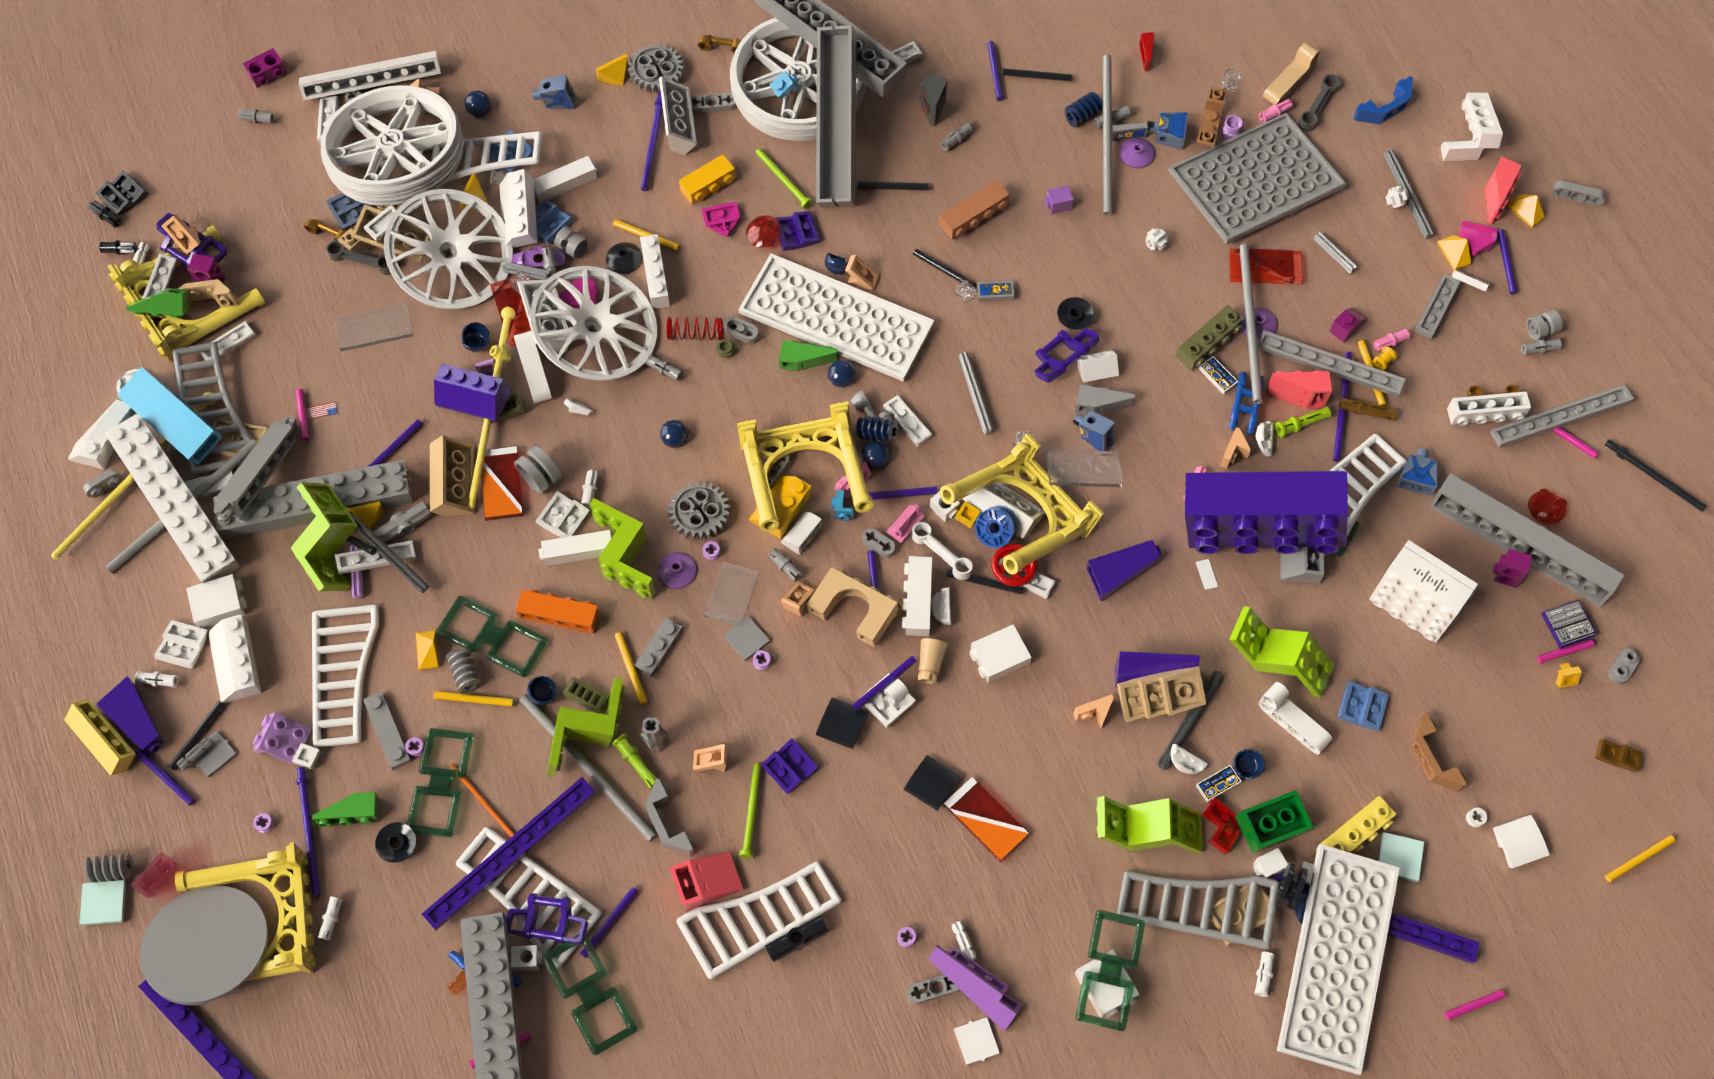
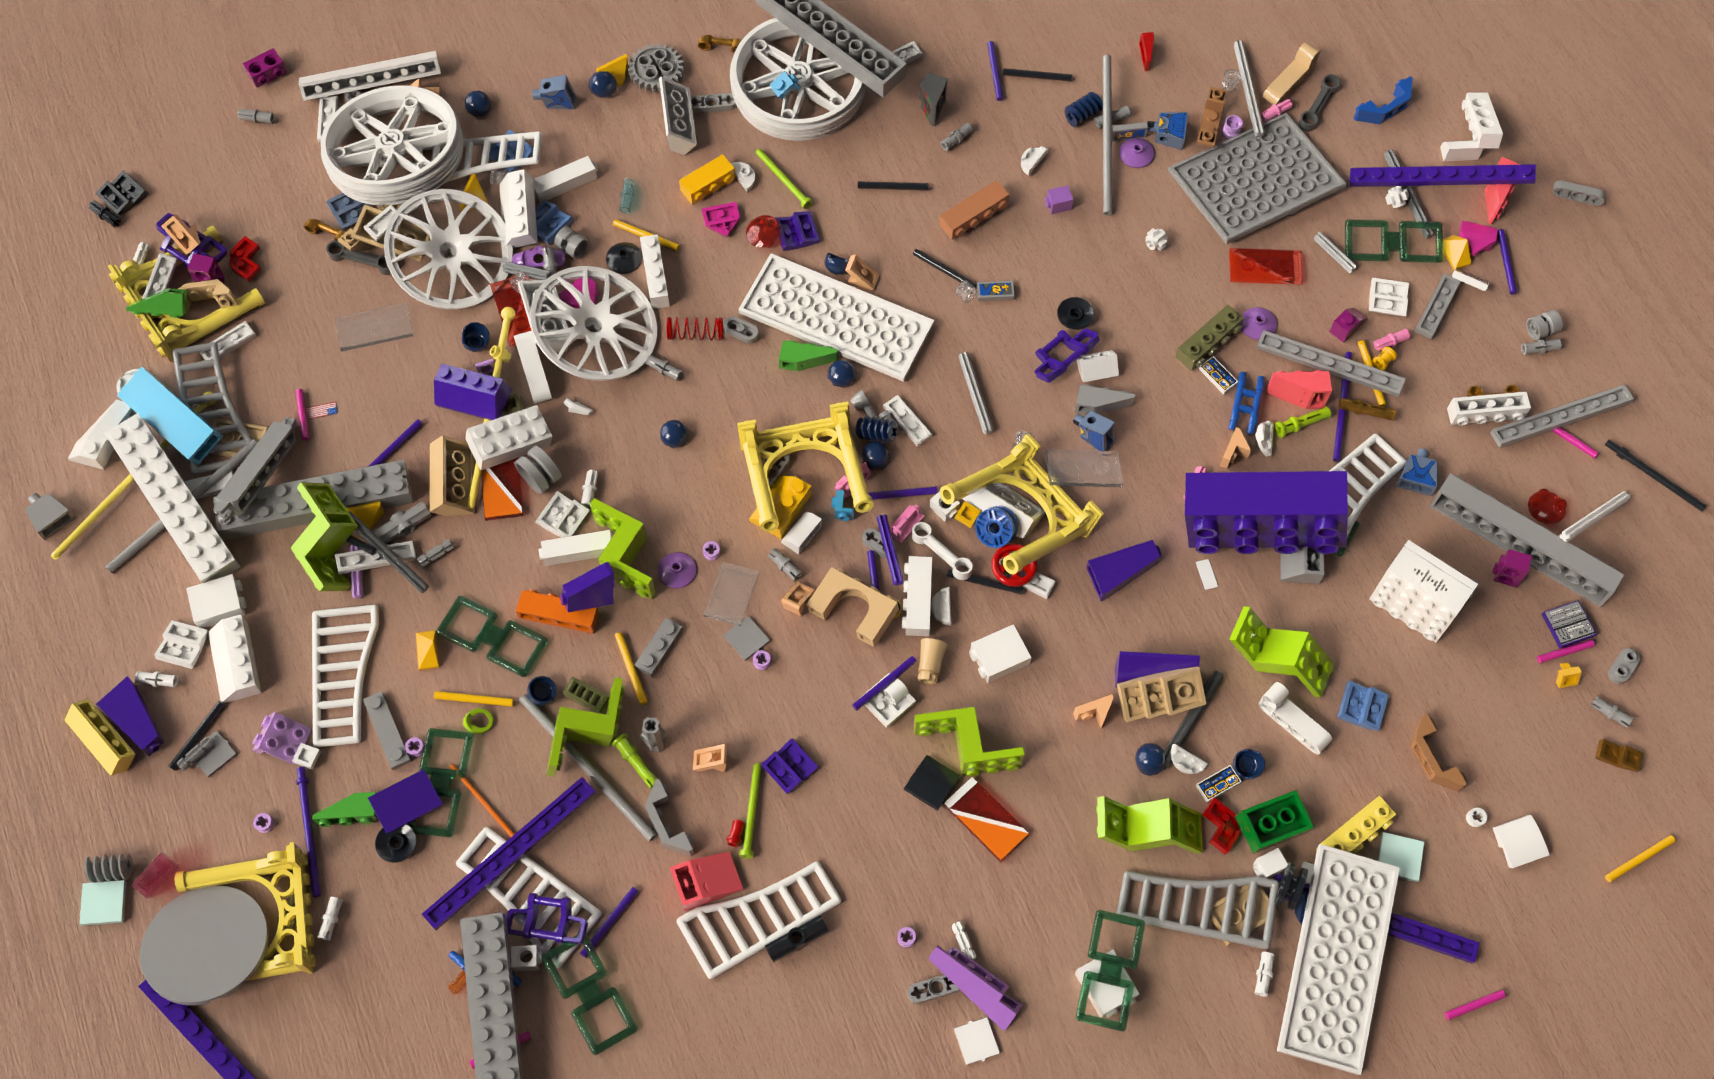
light grey plate [83,469,122,498] -> none
black axle [99,240,137,255] -> none
dark purple bar [135,749,195,806] -> none
light grey piece [446,650,481,694] -> none
dark purple bar [641,91,663,191] -> none
light grey gear [668,481,730,540] -> none
olive plate [716,340,735,358] -> none
light grey piece [816,25,856,207] -> none
black slope [816,697,869,749] -> none
light grey piece [1239,244,1263,404] -> none
yellow slope [1506,194,1545,228] -> none
none -> light grey torso [25,493,75,540]
none -> red plate [229,236,261,282]
none -> dark purple tile [368,769,443,834]
none -> light grey axle [417,539,454,567]
none -> lime piece [463,708,493,734]
none -> white brick [465,405,553,470]
none -> dark purple slope [560,562,614,612]
none -> dark blue hair [589,71,617,98]
none -> clear light blue pin [619,178,635,214]
none -> red pin [726,819,746,847]
none -> white plate [731,162,755,192]
none -> dark purple axle [877,514,904,586]
none -> lime bracket [914,707,1024,777]
none -> white plate [1021,146,1048,176]
none -> dark blue hair [1135,743,1166,776]
none -> light grey axle [1234,40,1265,137]
none -> clear green bar [1345,219,1443,263]
none -> dark purple plate [1350,164,1536,187]
none -> white slope [1369,278,1409,317]
none -> white axle [1560,491,1631,542]
none -> light grey pin [1591,696,1634,728]

